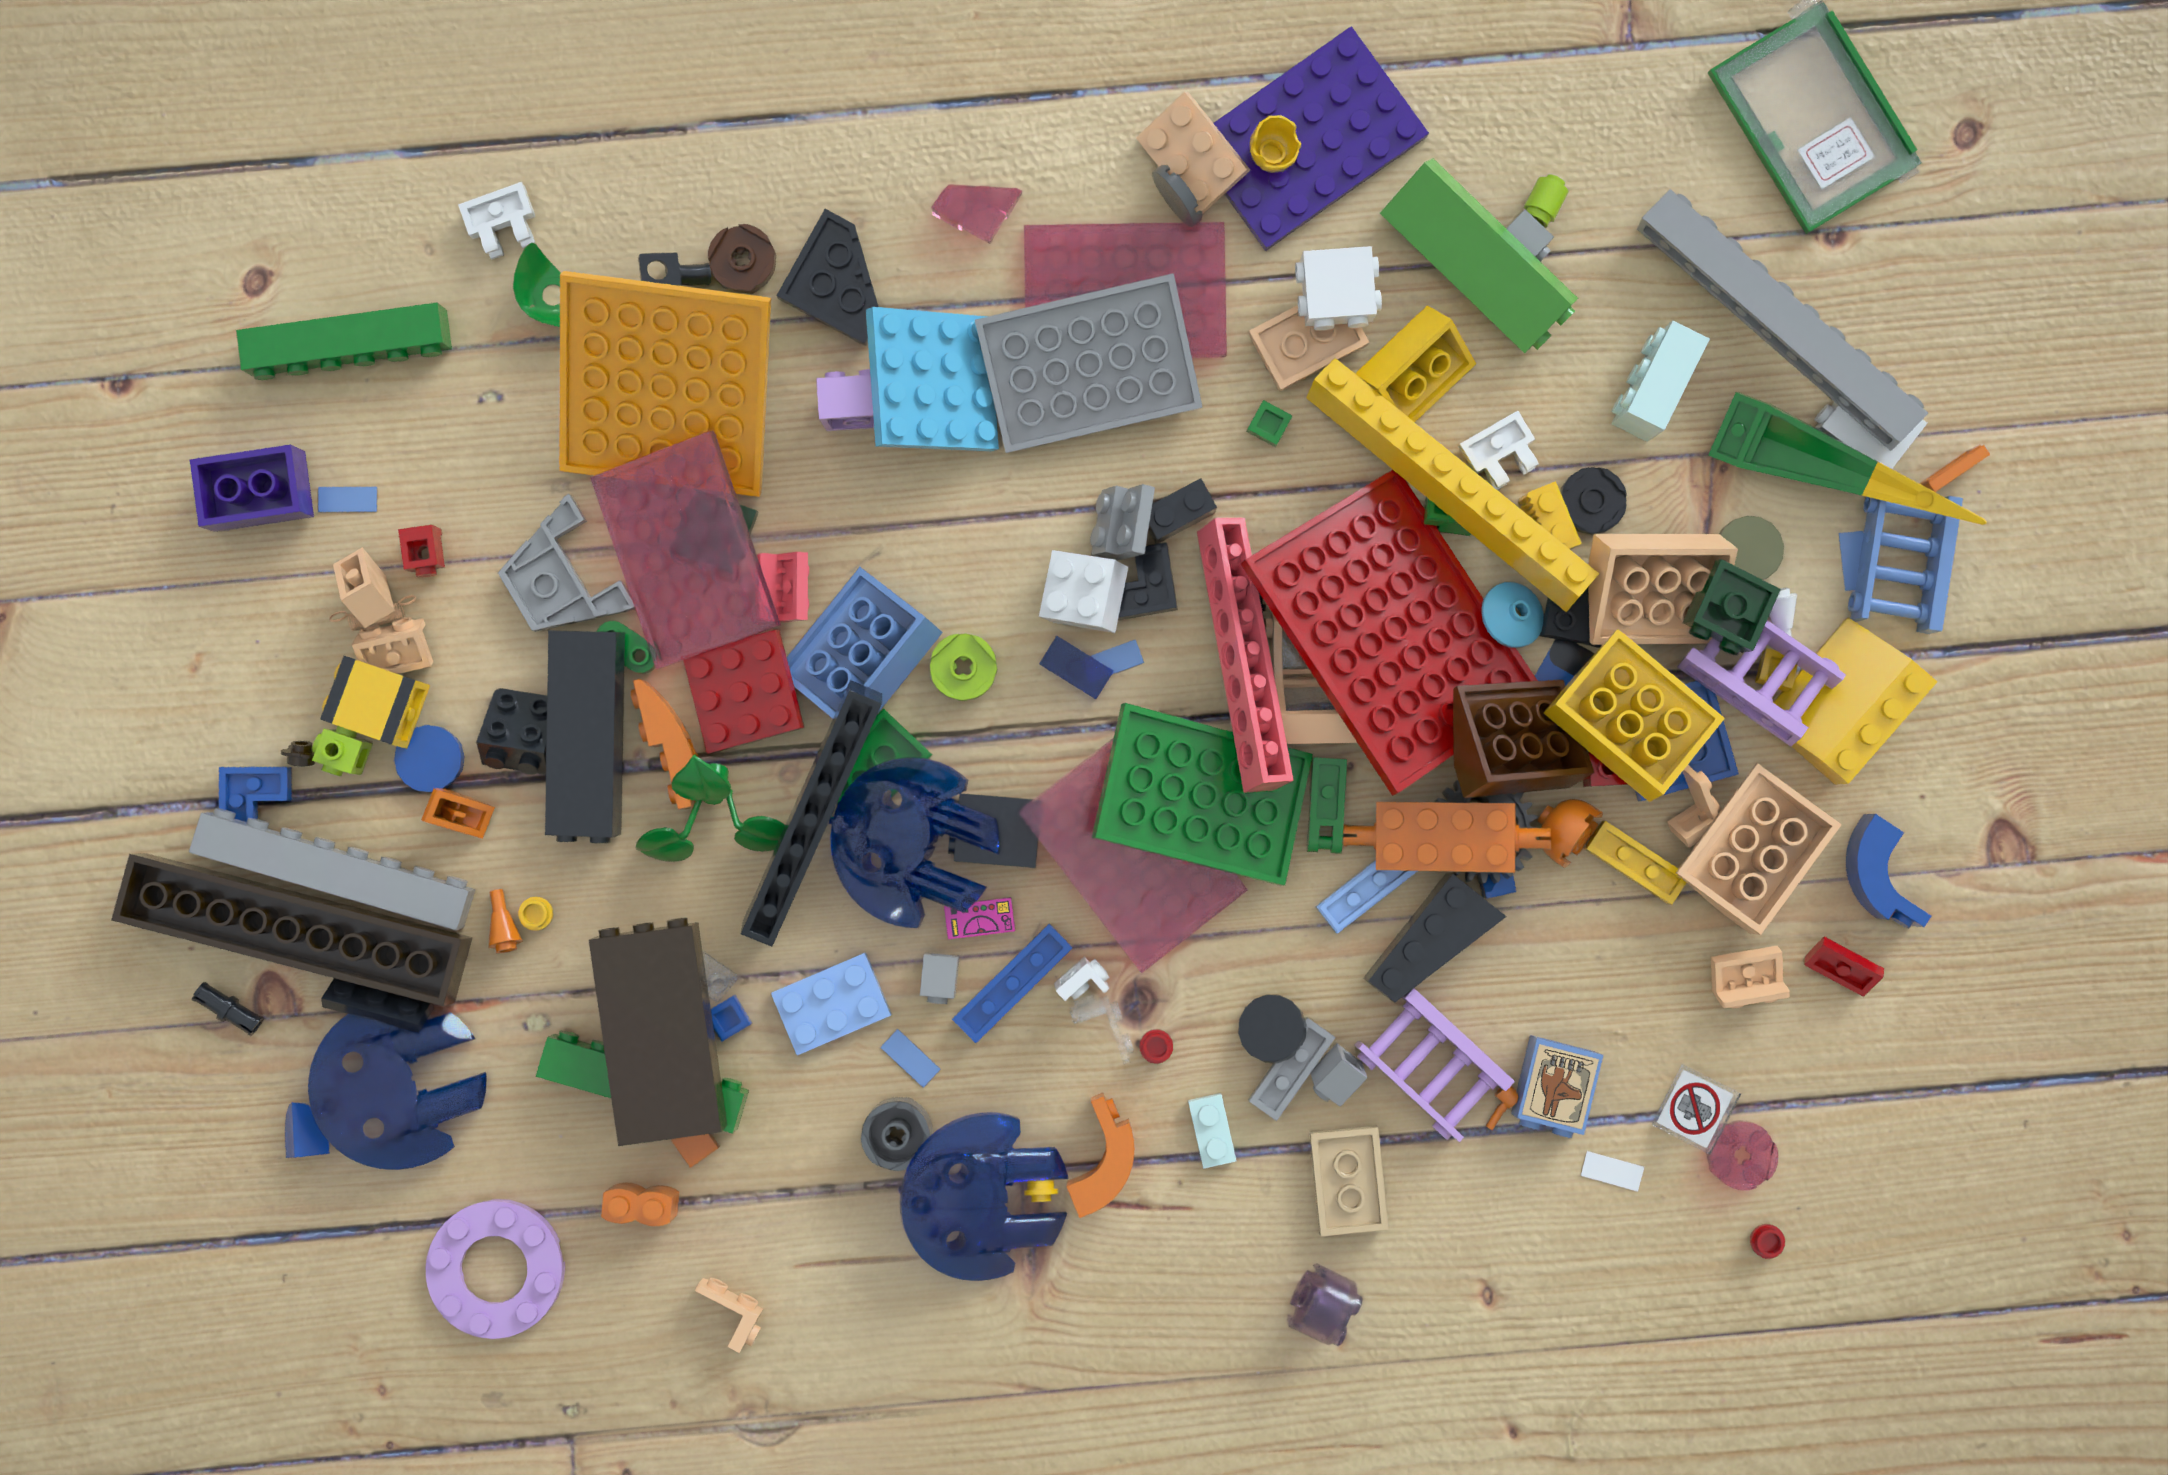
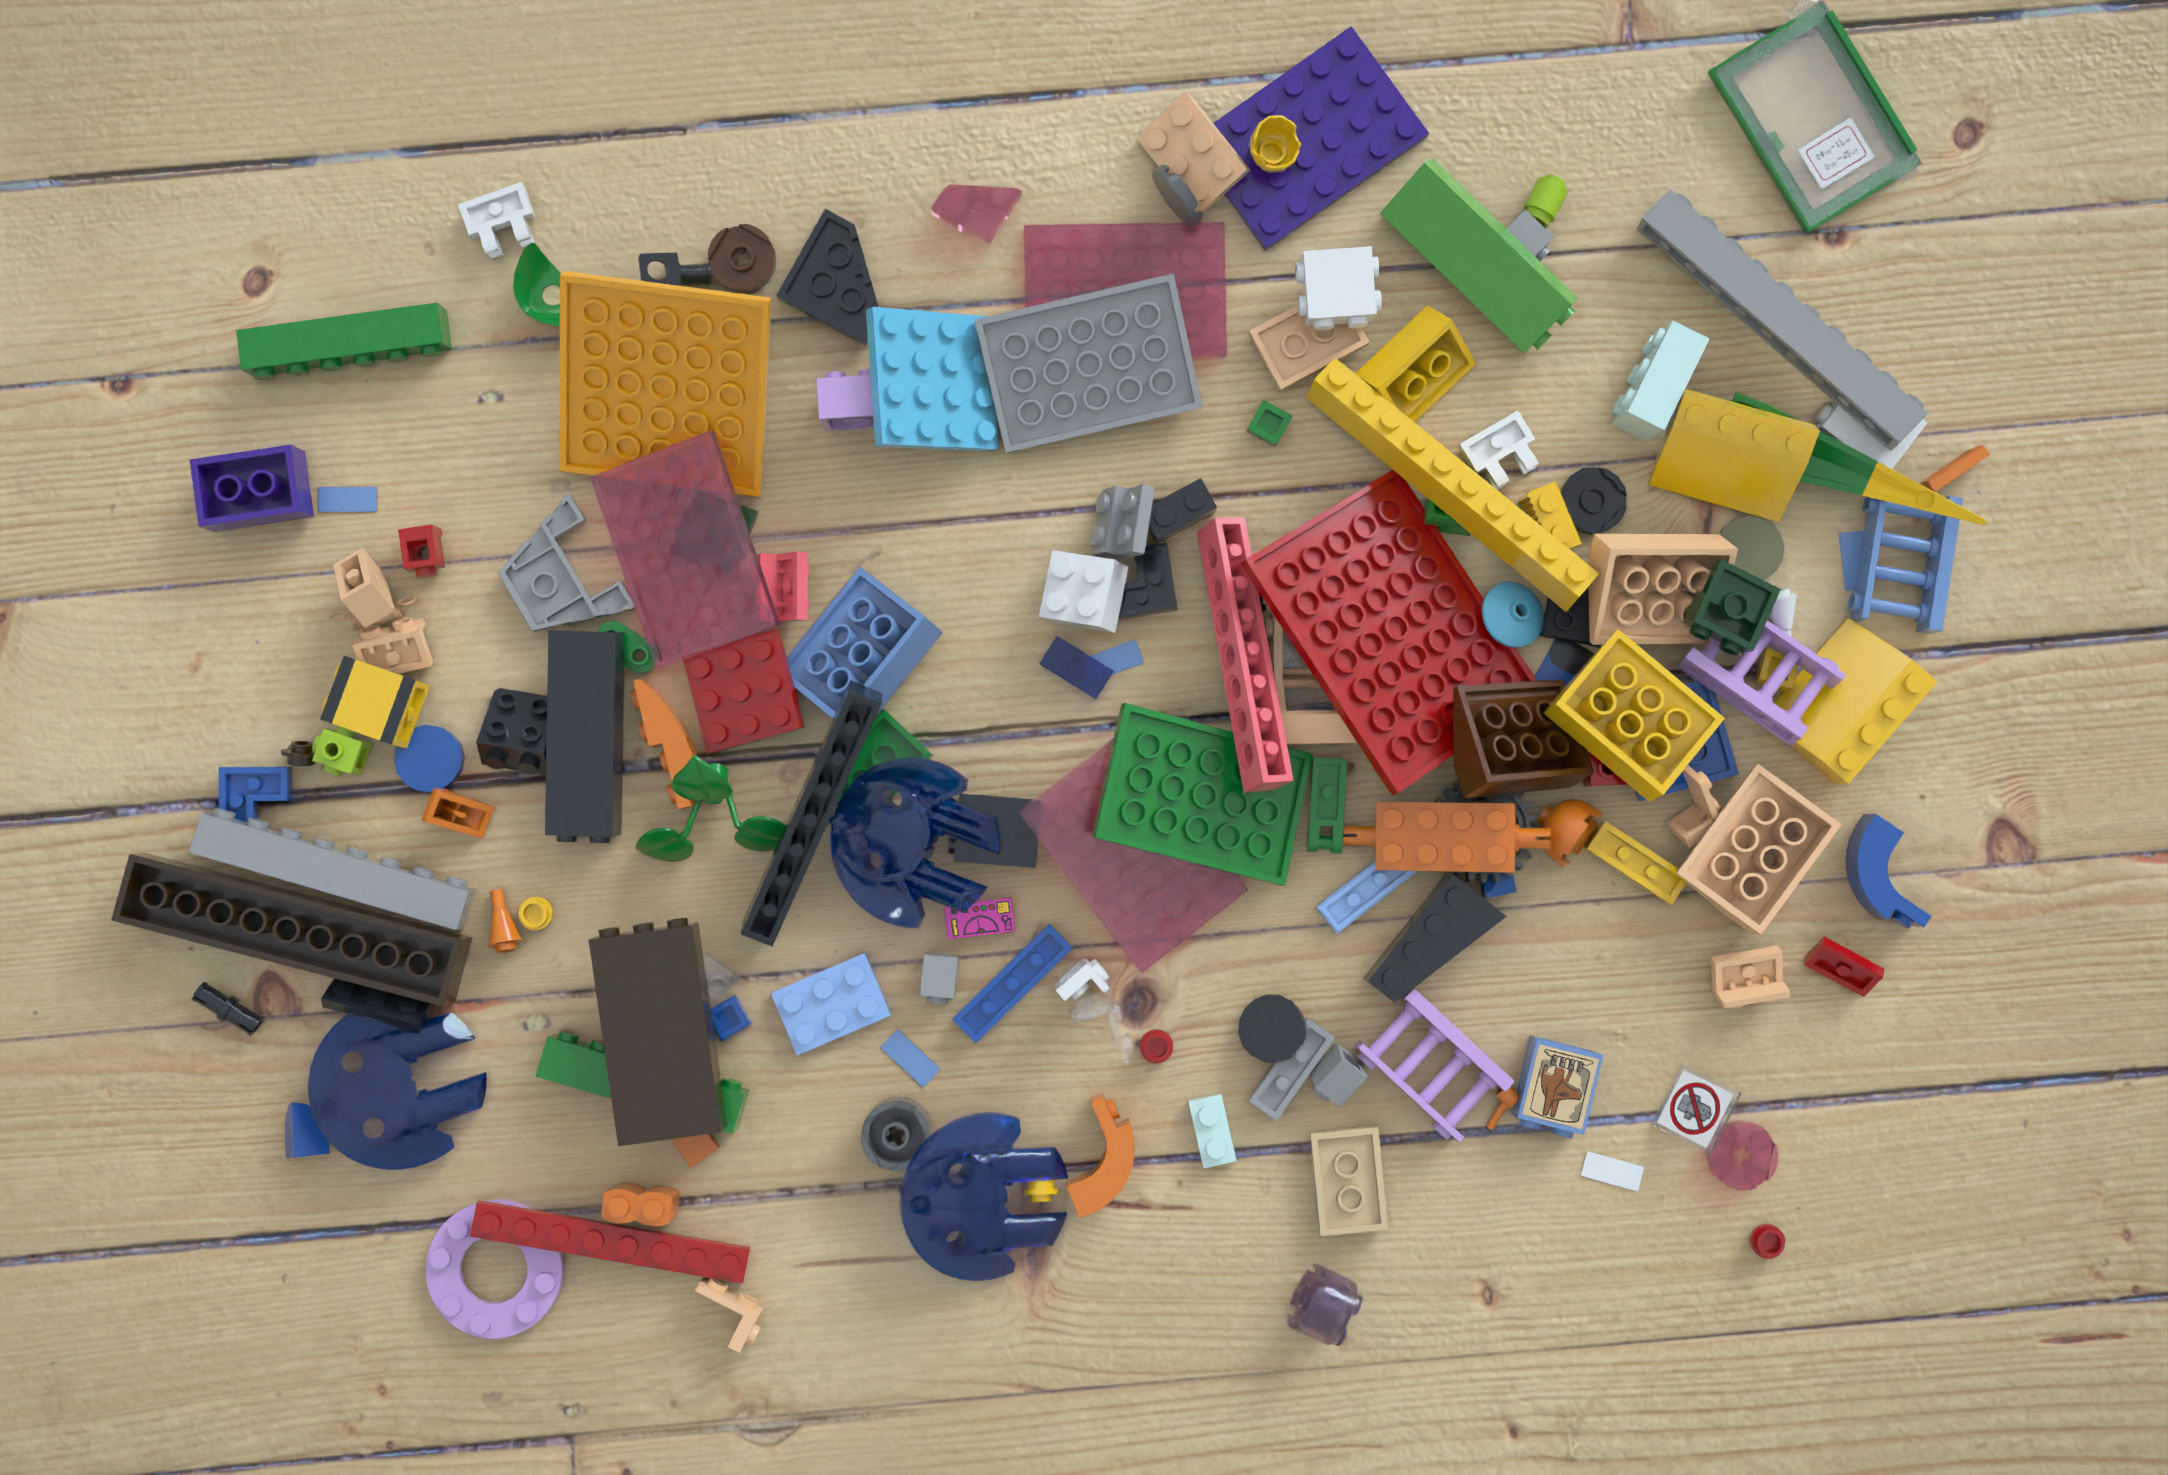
lime plate [930,633,998,701] -> none
none -> red plate [470,1200,750,1283]
none -> yellow slope [1648,389,1820,522]

